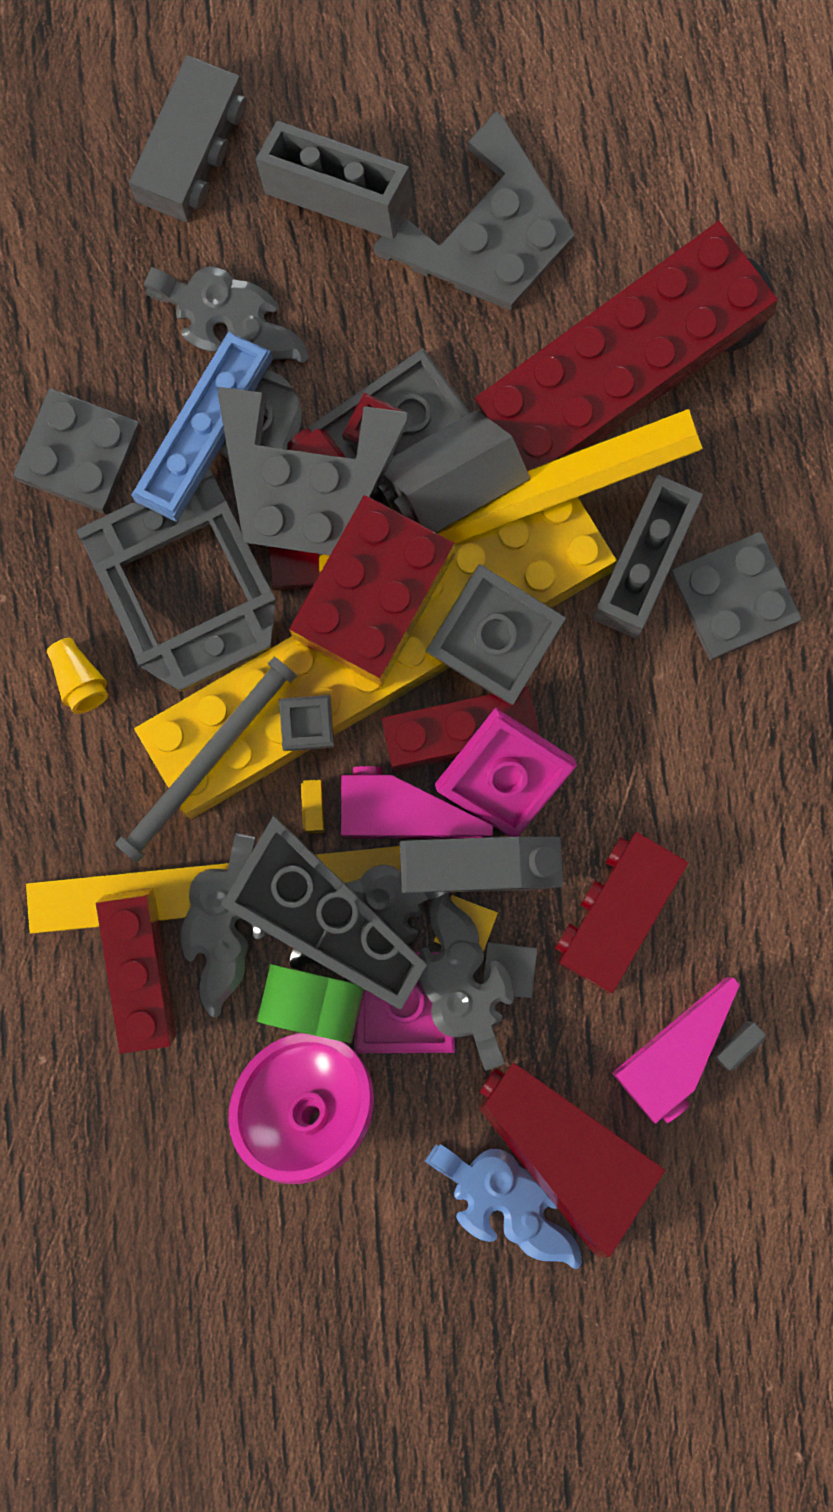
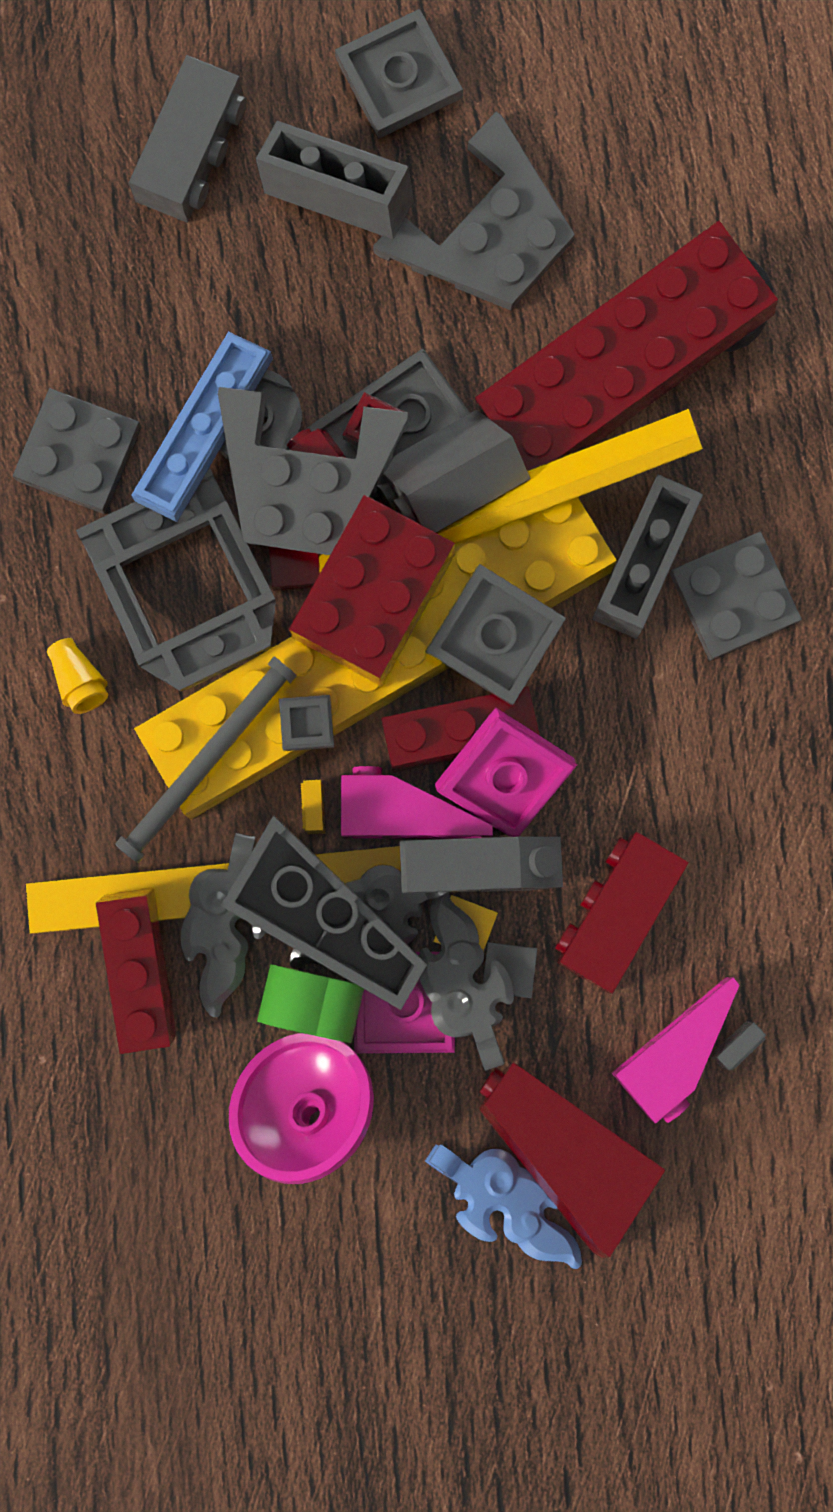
dark grey piece [144,266,308,363] -> none
none -> dark grey plate [335,9,463,139]

